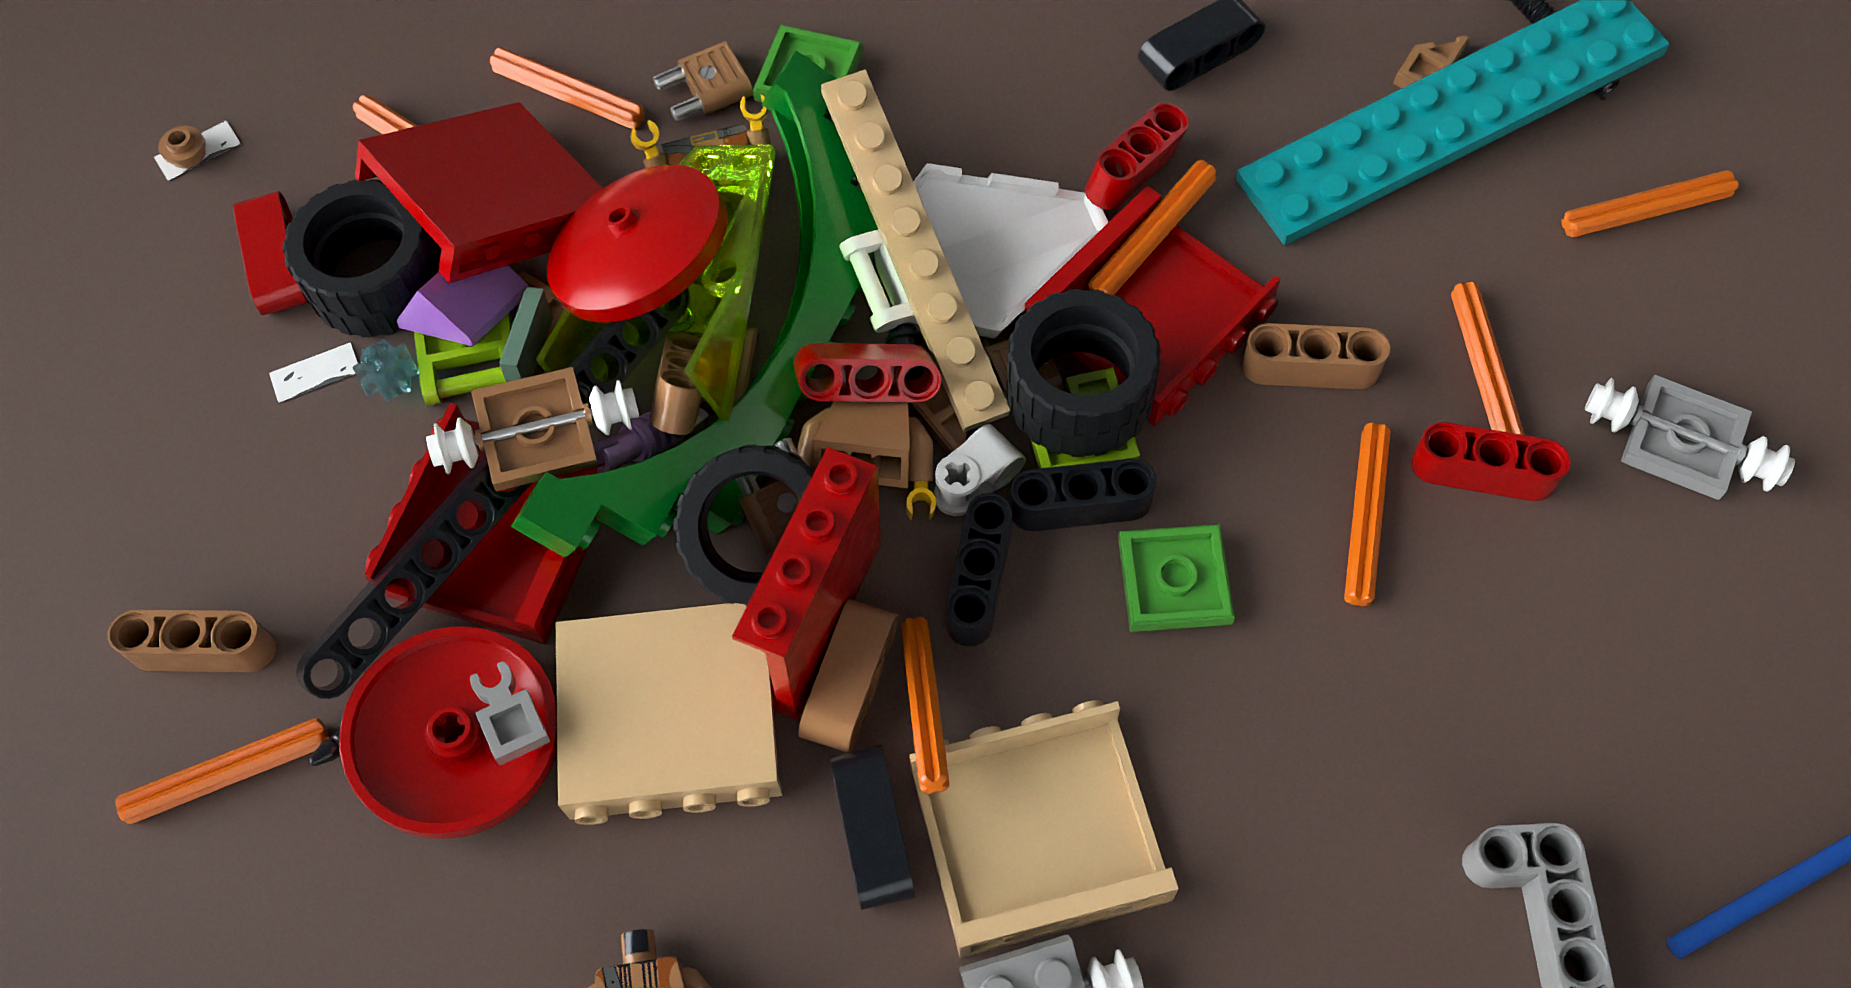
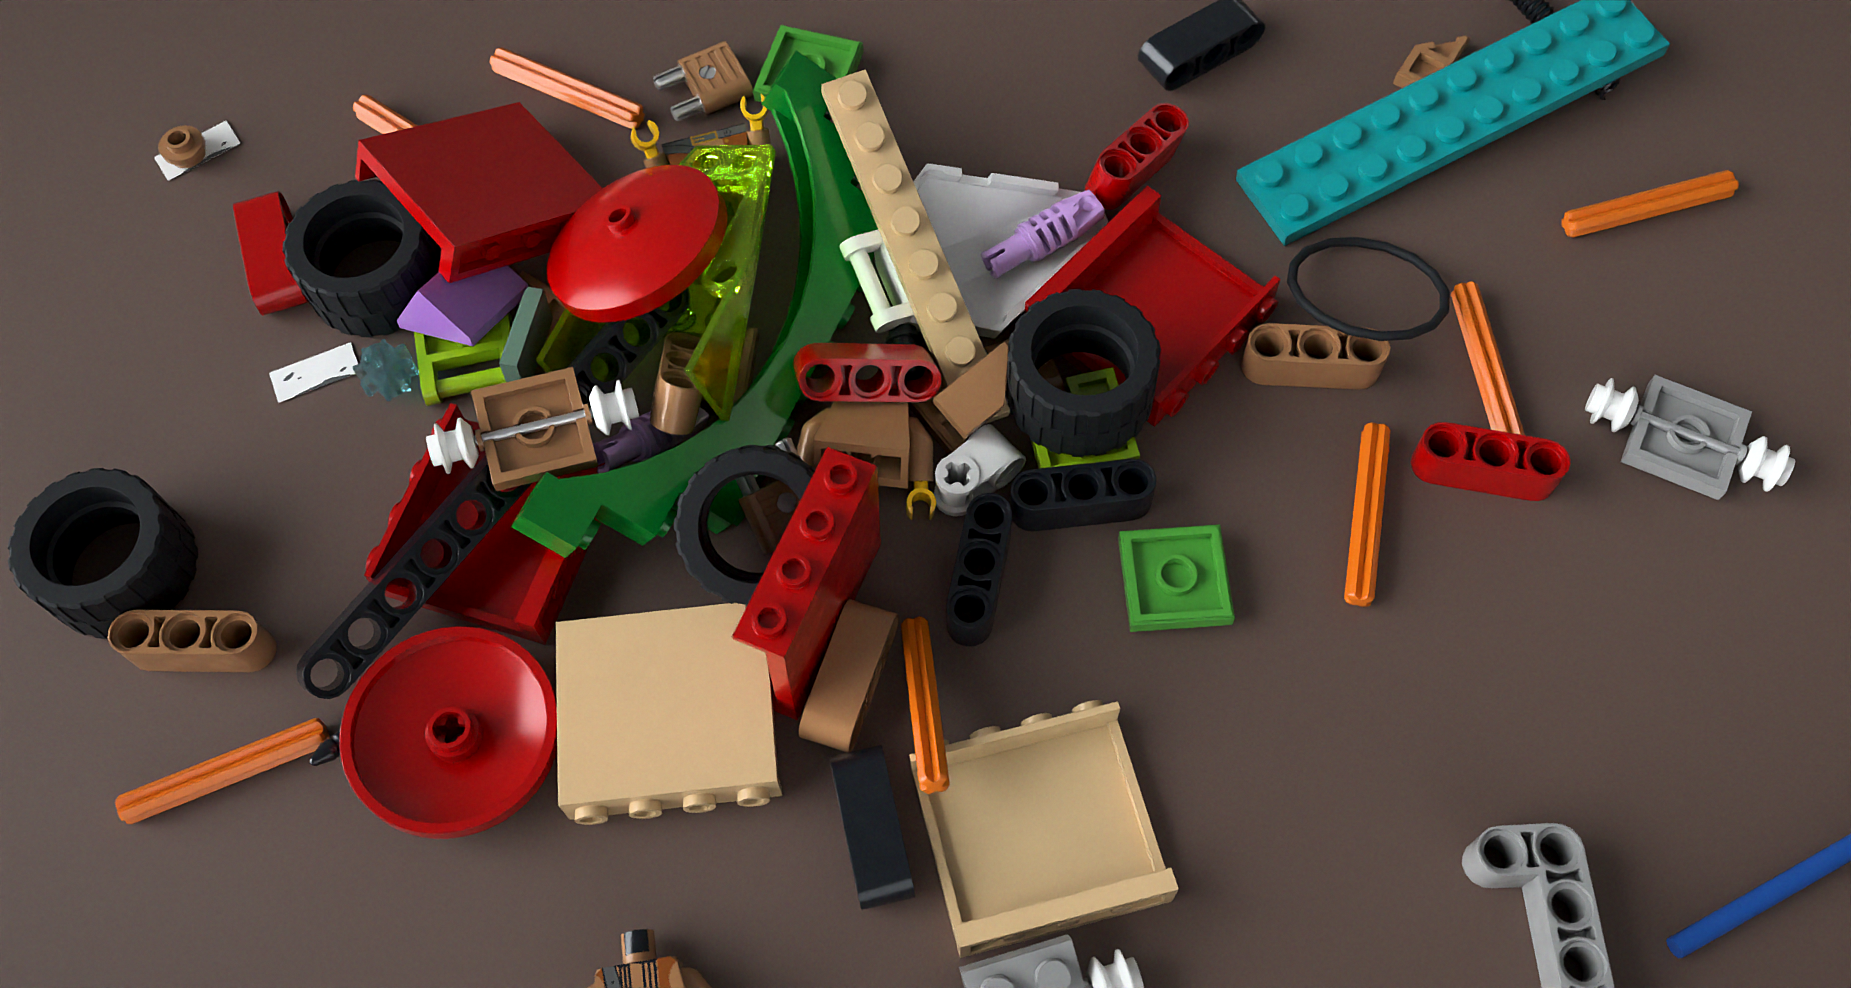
light grey plate [470,661,551,766] -> none
orange axle [1088,160,1216,296] -> none
none -> black tyre [8,468,198,639]
none -> medium nougat tile [933,342,1008,440]
none -> lavender hinge [981,190,1104,279]
none -> black piece [1287,237,1450,341]

